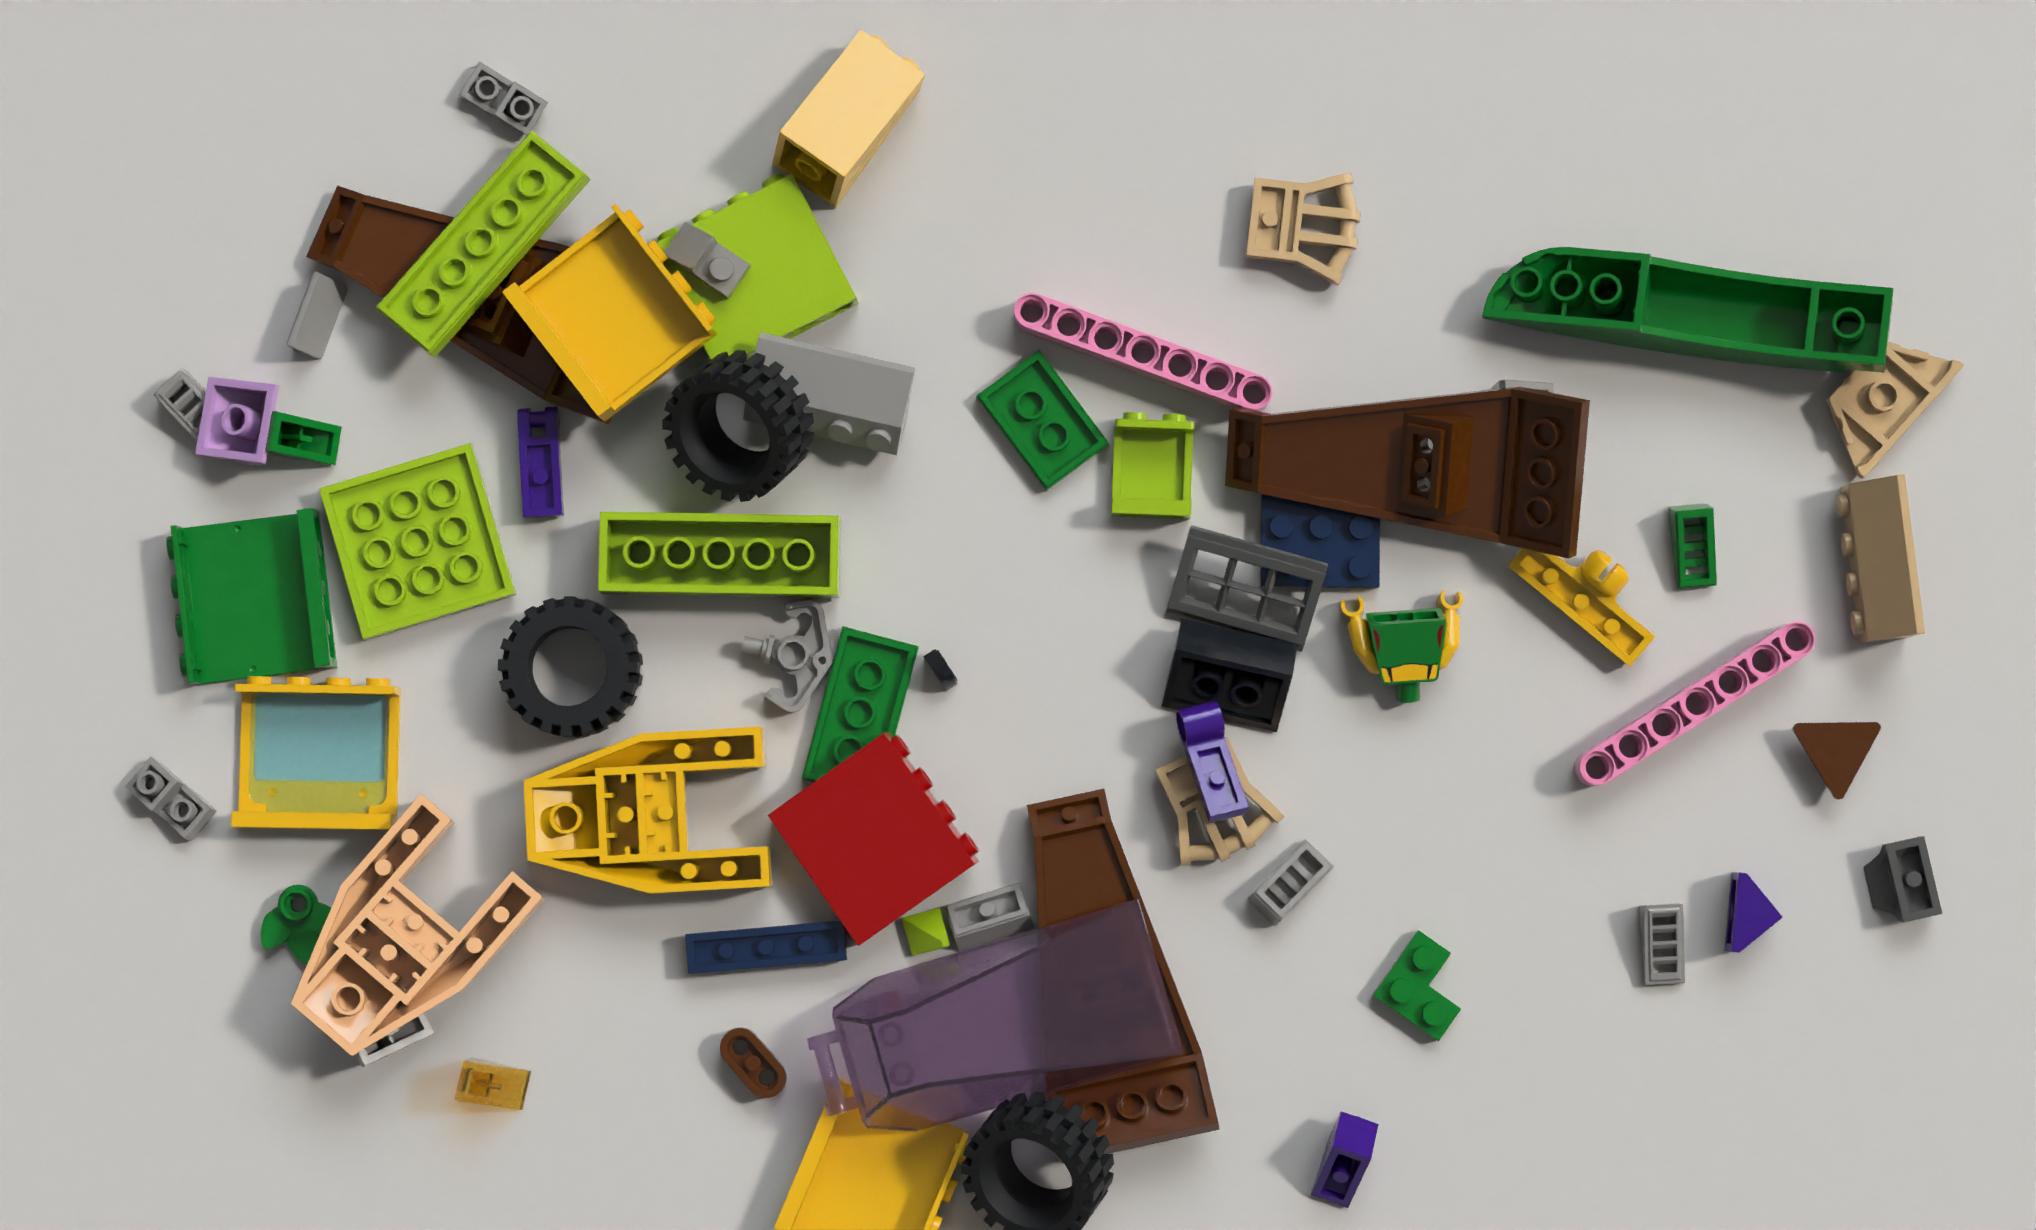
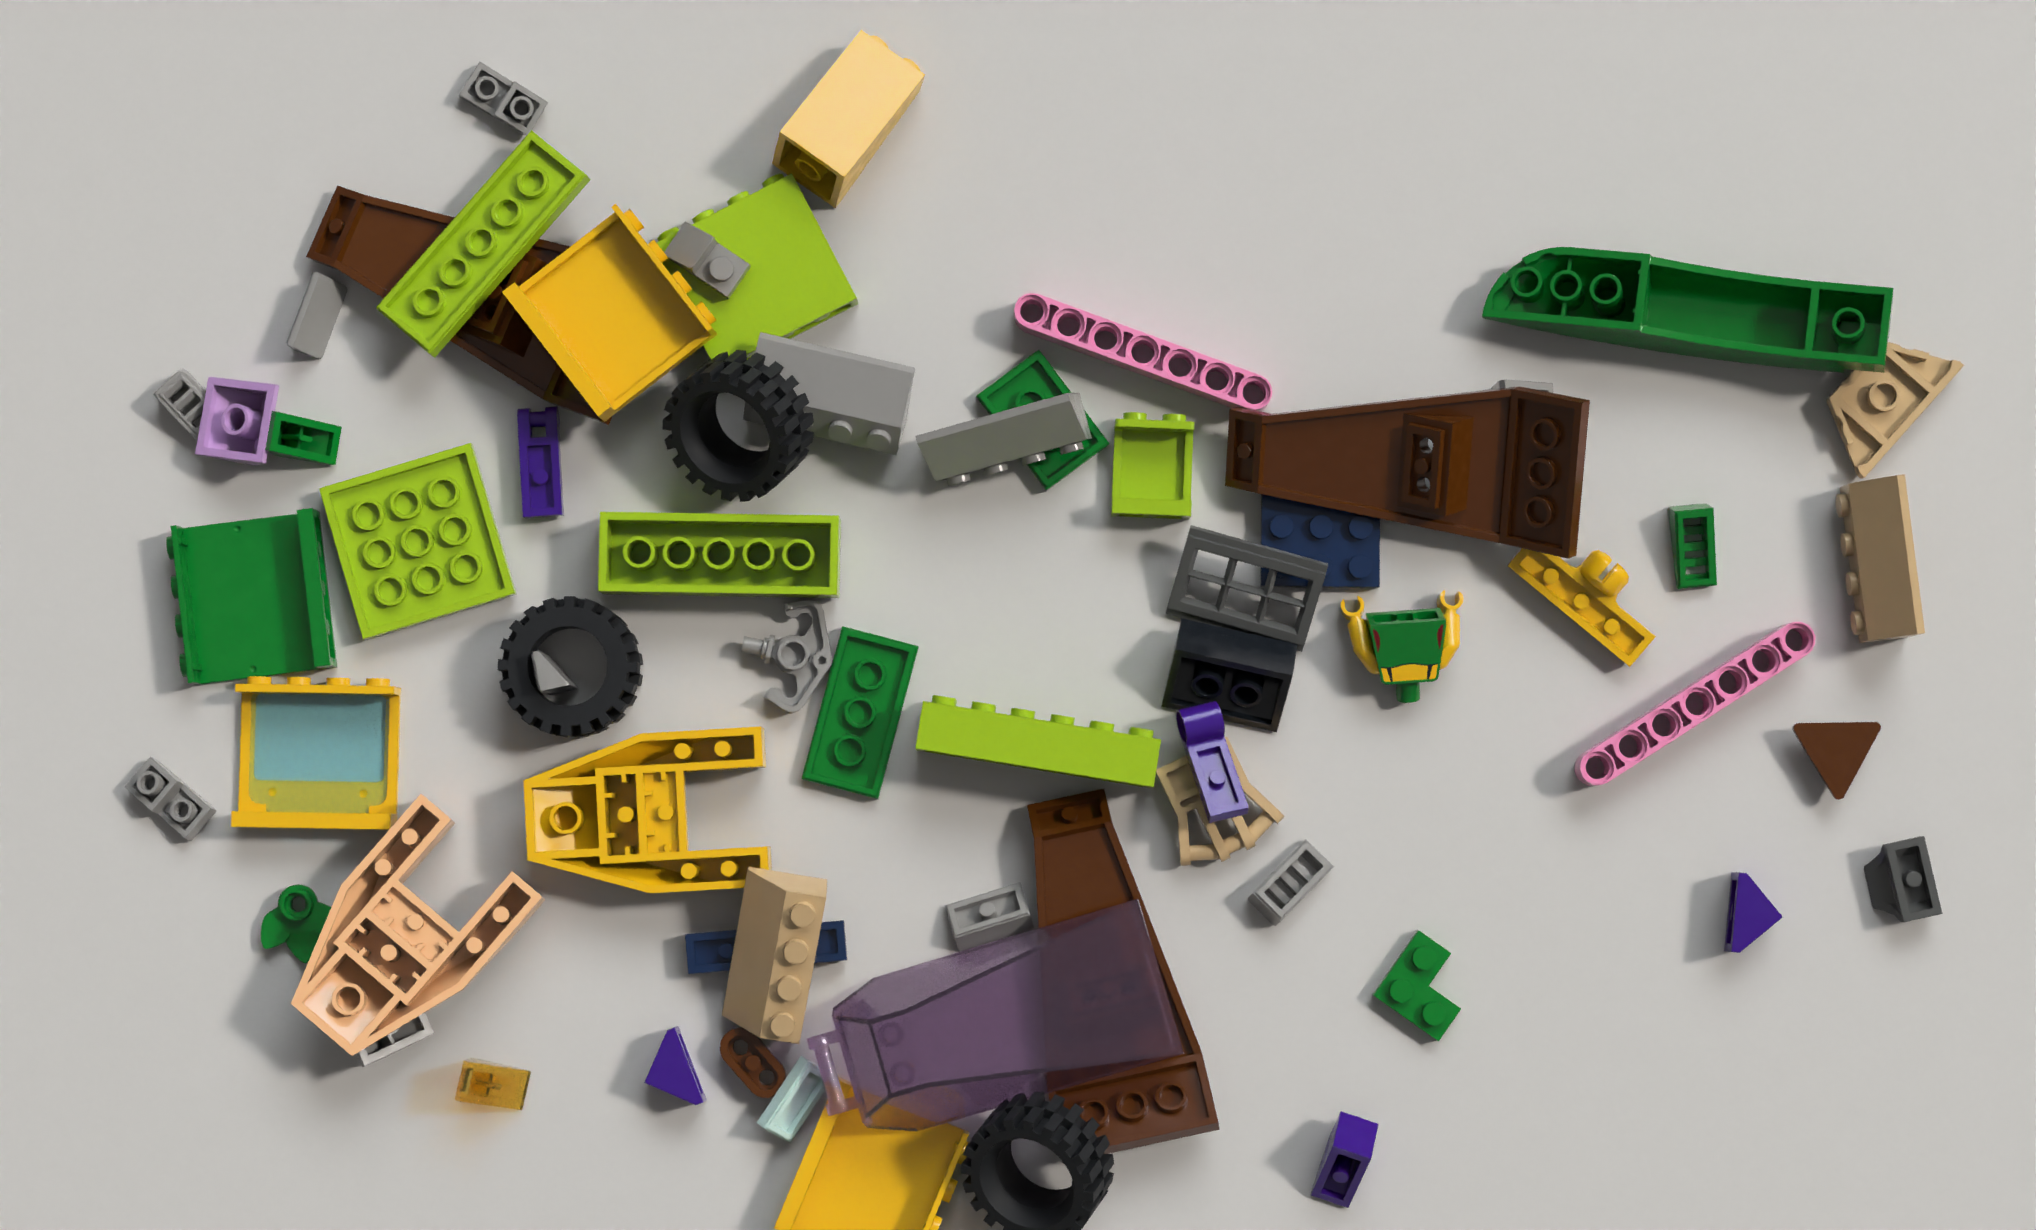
red panel [767,732,979,946] -> none
lime slope [902,907,950,956] -> none
black tile [924,649,958,691] -> none
tan plate [1245,173,1361,286] -> none
light grey slope [1639,903,1685,985] -> none
none -> light grey slope [531,651,578,695]
none -> dark purple slope [644,1026,707,1105]
none -> tan slope [722,867,827,1044]
none -> light aqua tile [757,1056,834,1143]
none -> light grey slope [915,393,1092,486]
none -> lime brick [915,695,1161,788]

